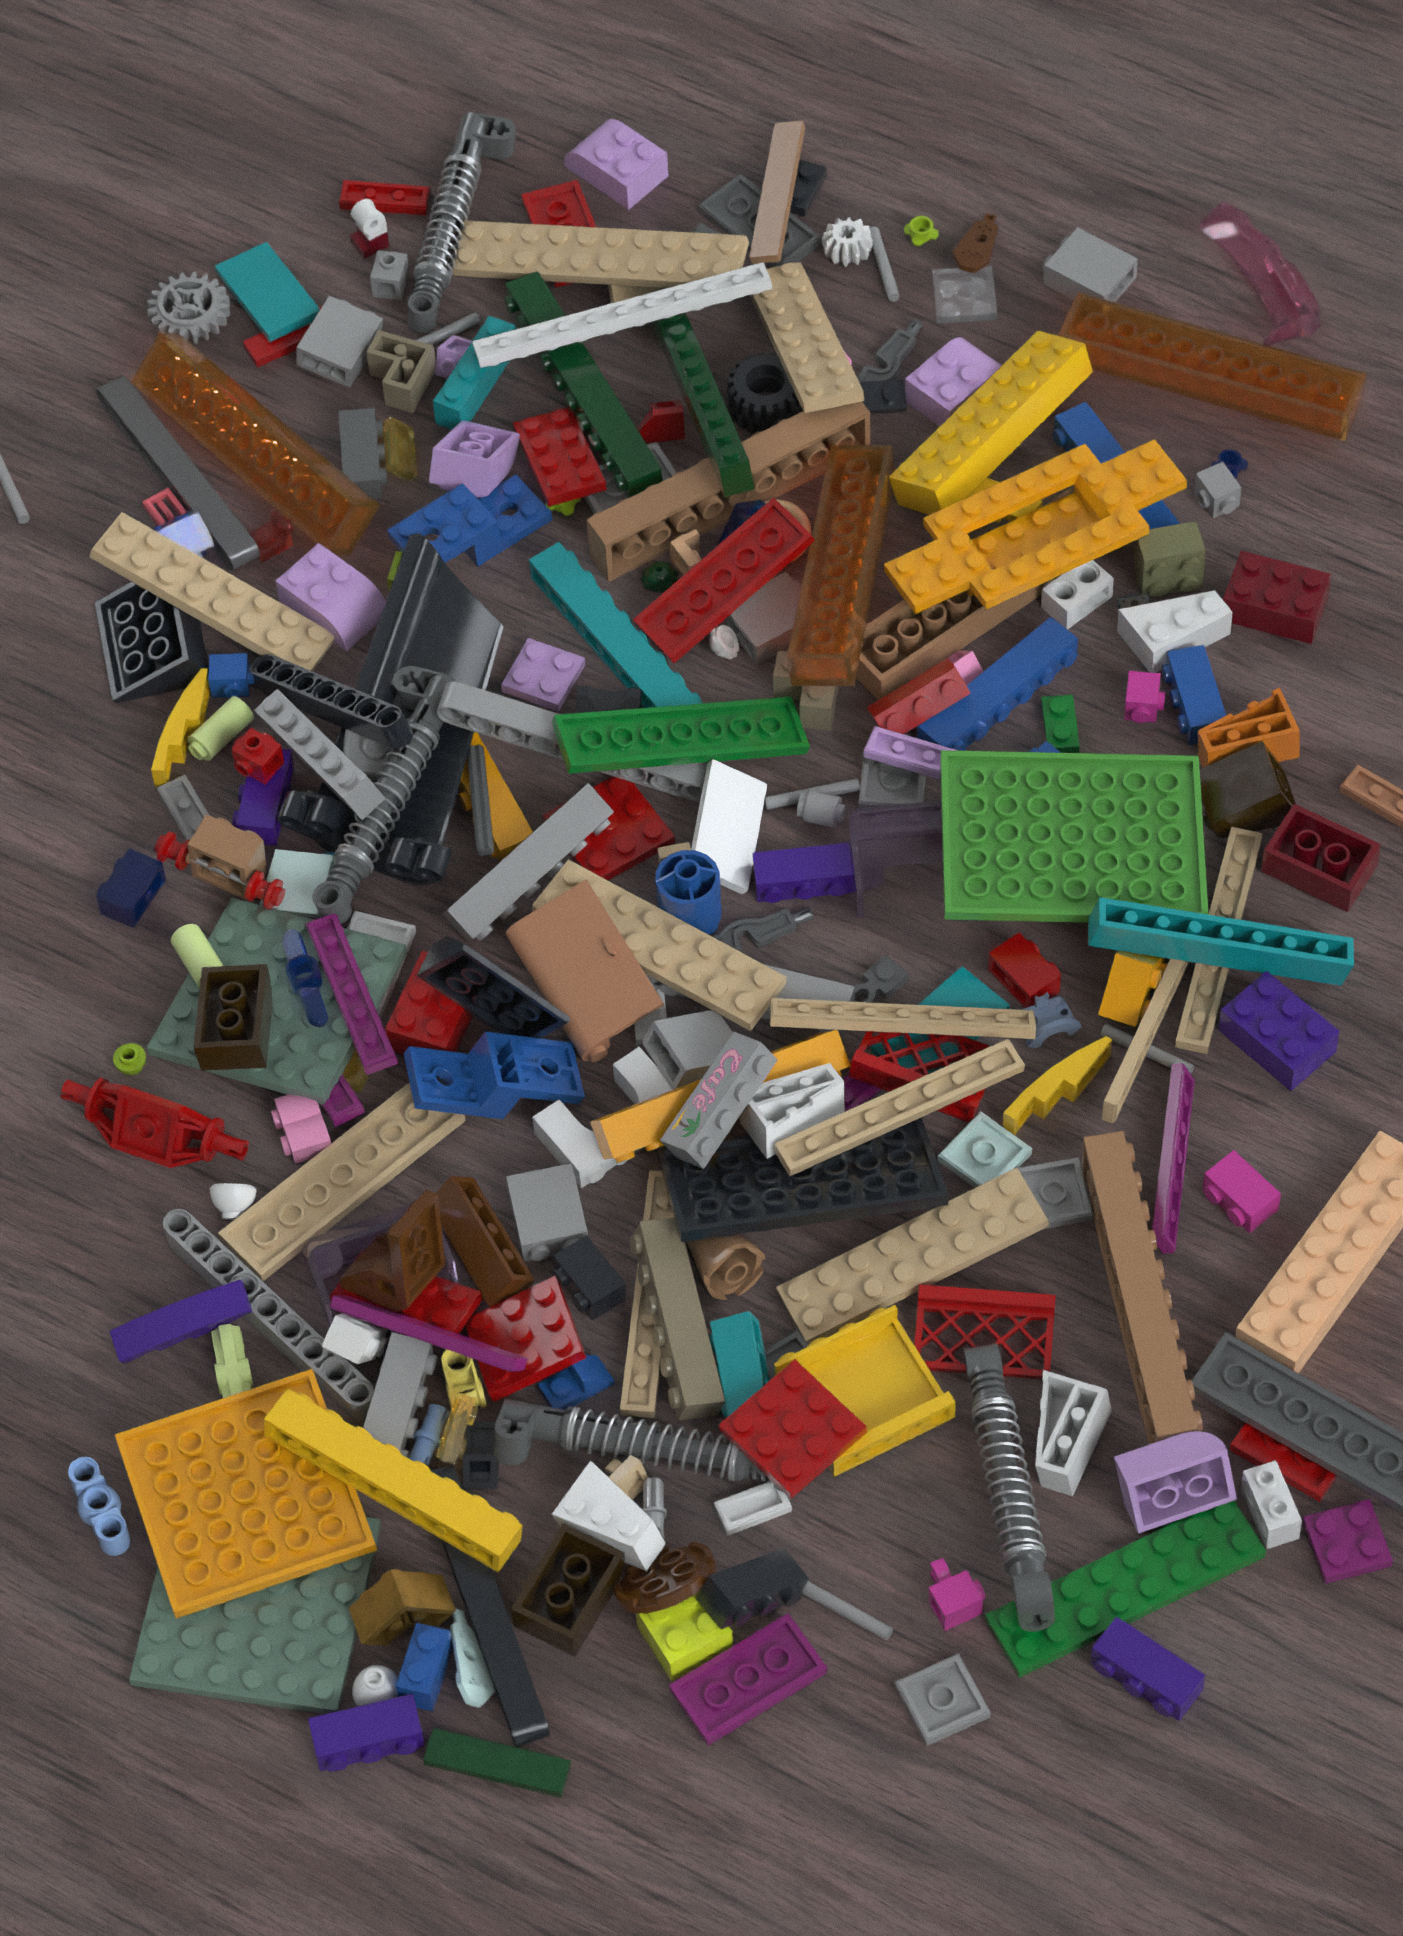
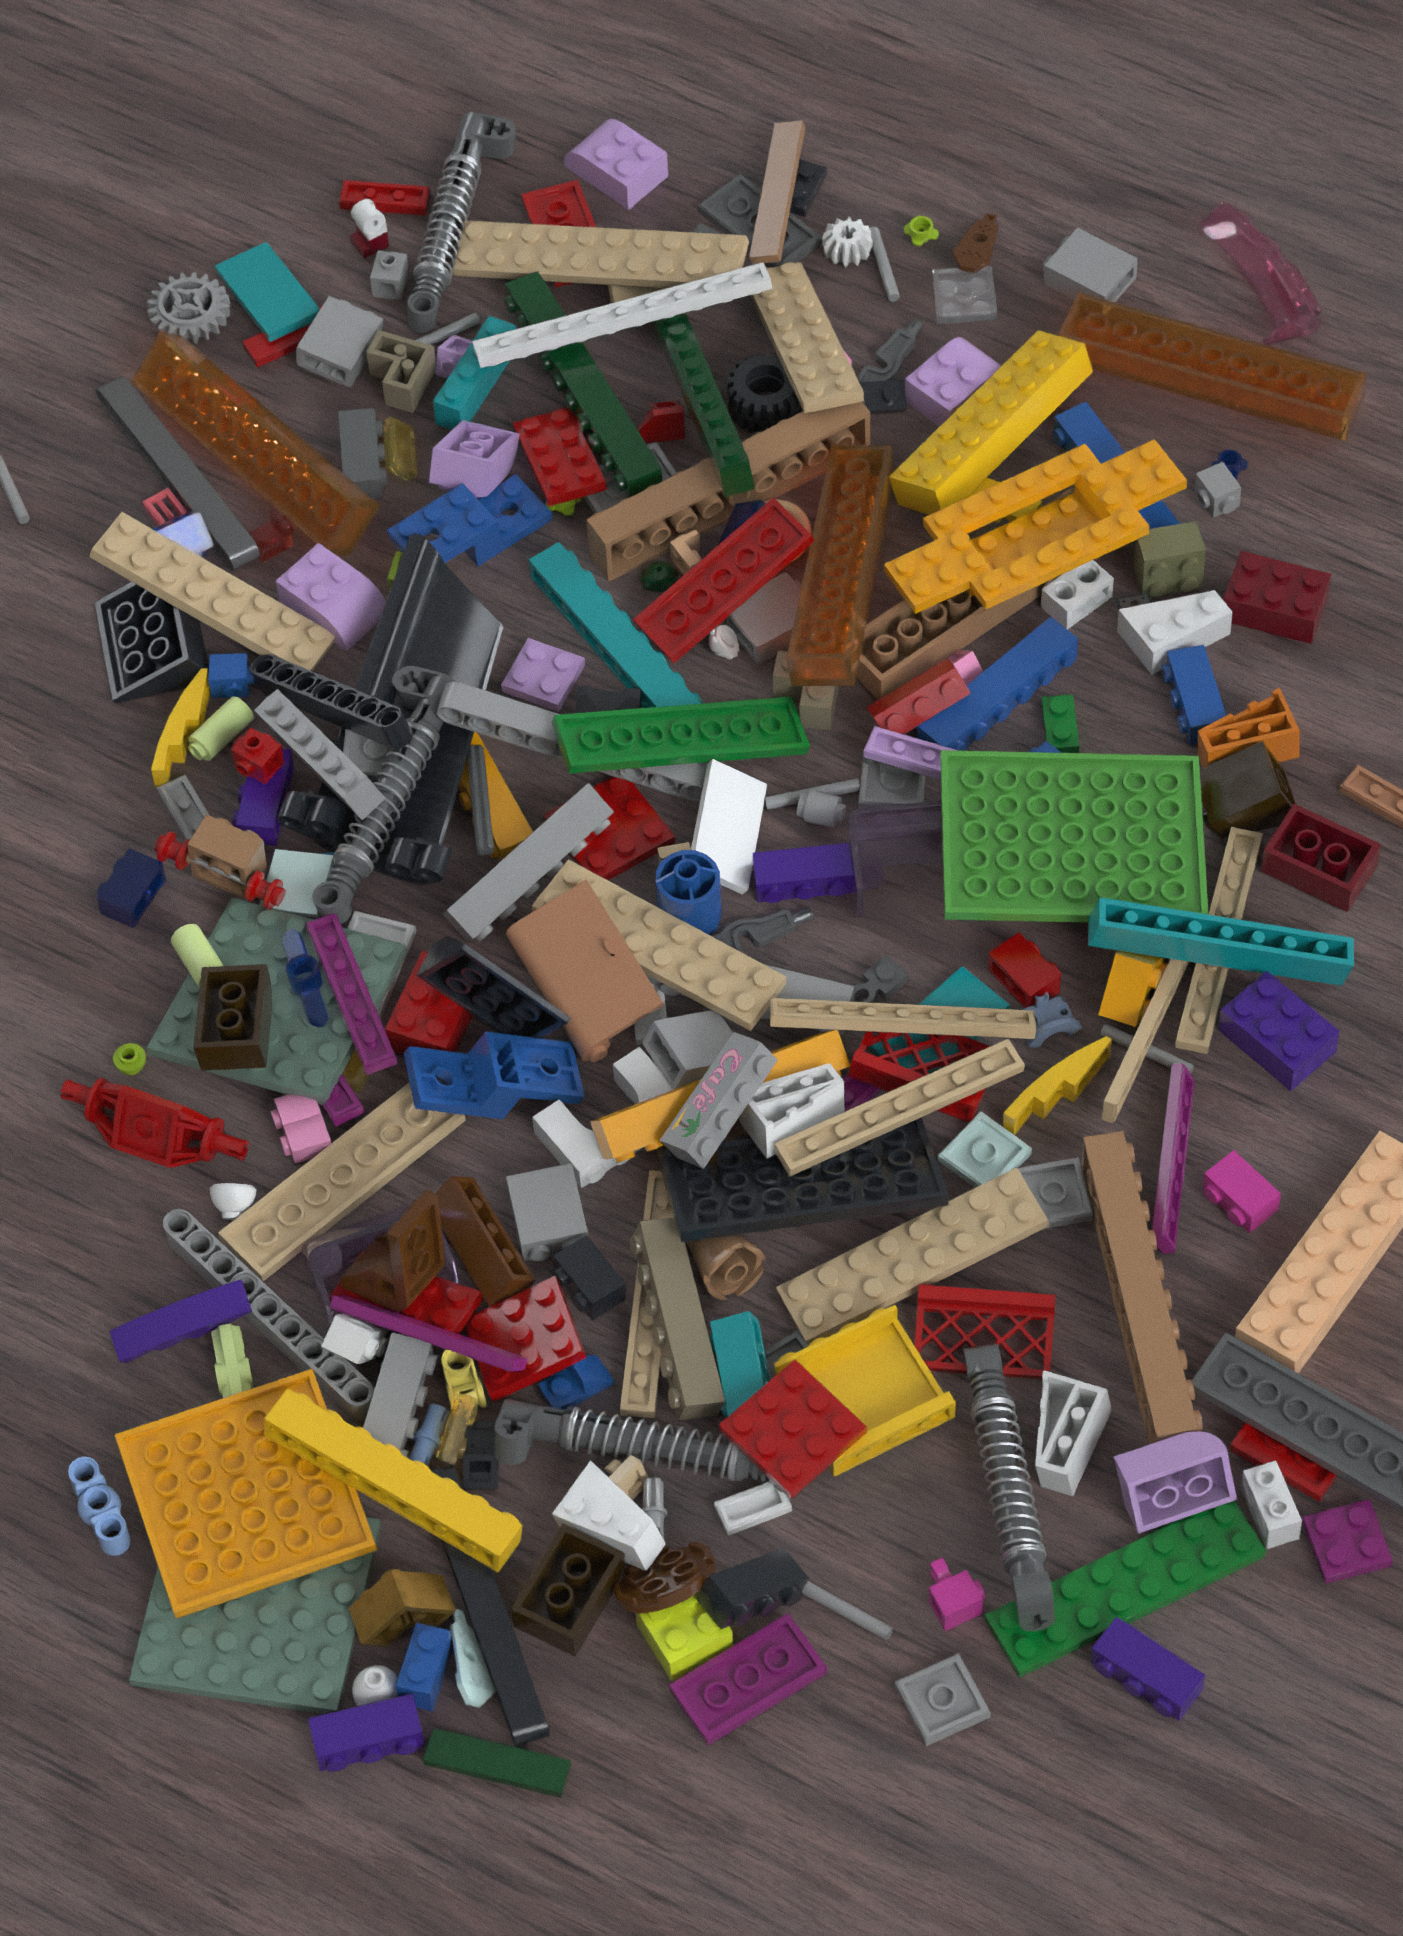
dark pink brick [1124,671,1165,723] -> none

